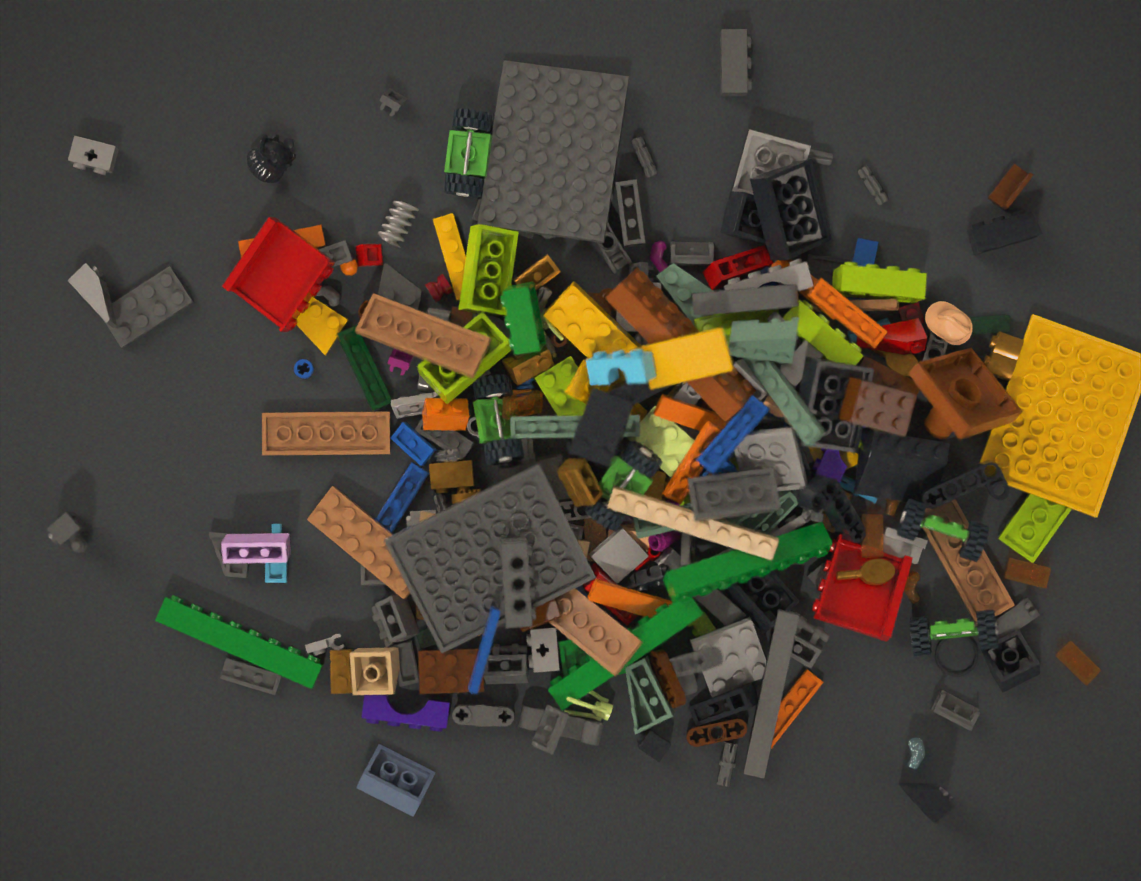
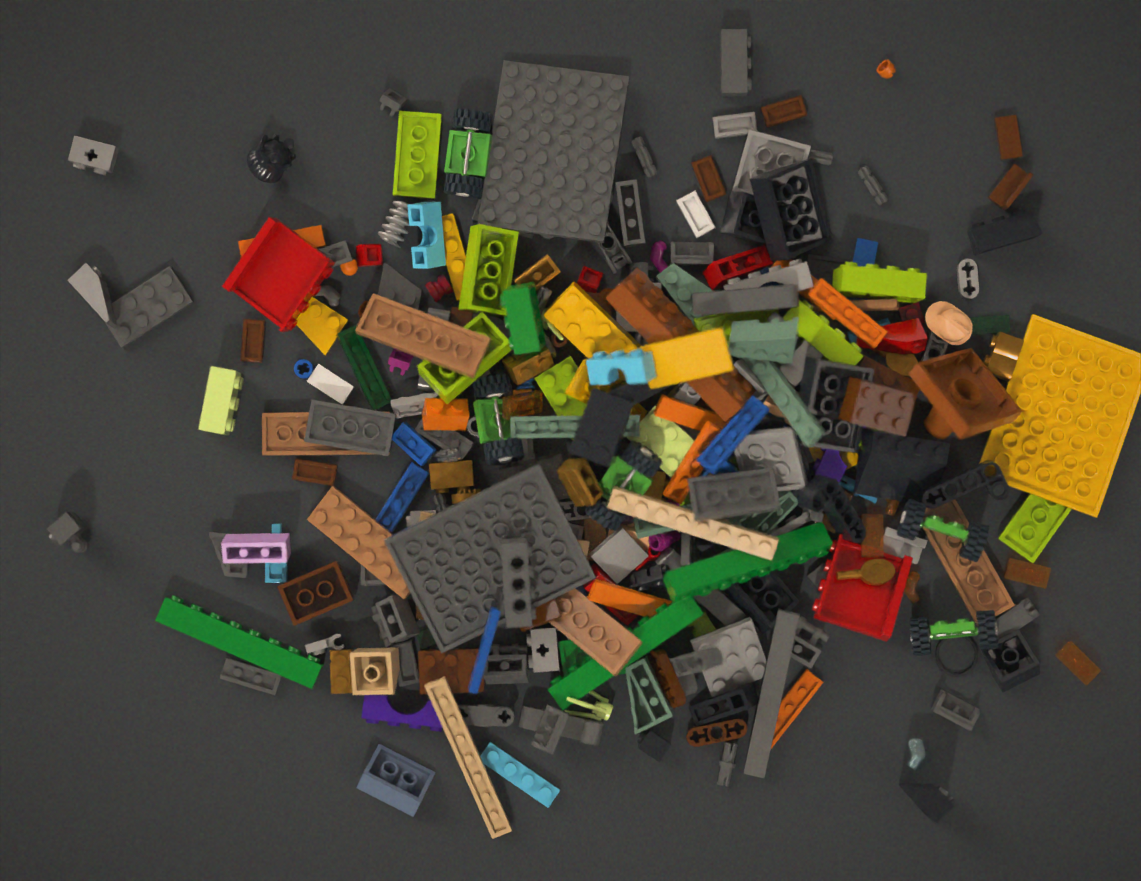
none -> yellowish green brick [199,366,244,436]
none -> reddish brown tile [240,319,265,363]
none -> reddish brown brick [277,561,355,626]
none -> reddish brown tile [292,458,338,486]
none -> dark grey plate [304,399,396,456]
none -> white tile [307,364,354,405]
none -> lime plate [393,111,442,199]
none -> medium azure arch [407,202,446,269]
none -> tan plate [425,676,512,839]
none -> medium azure plate [480,742,560,808]
none -> red slope [577,266,604,293]
none -> white tile [676,191,715,238]
none -> reddish brown tile [691,155,726,203]
none -> light grey tile [712,112,757,139]
none -> reddish brown tile [760,95,808,128]
none -> orange hinge [877,60,896,79]
none -> light grey beam [957,259,979,300]
none -> reddish brown tile [994,115,1023,160]

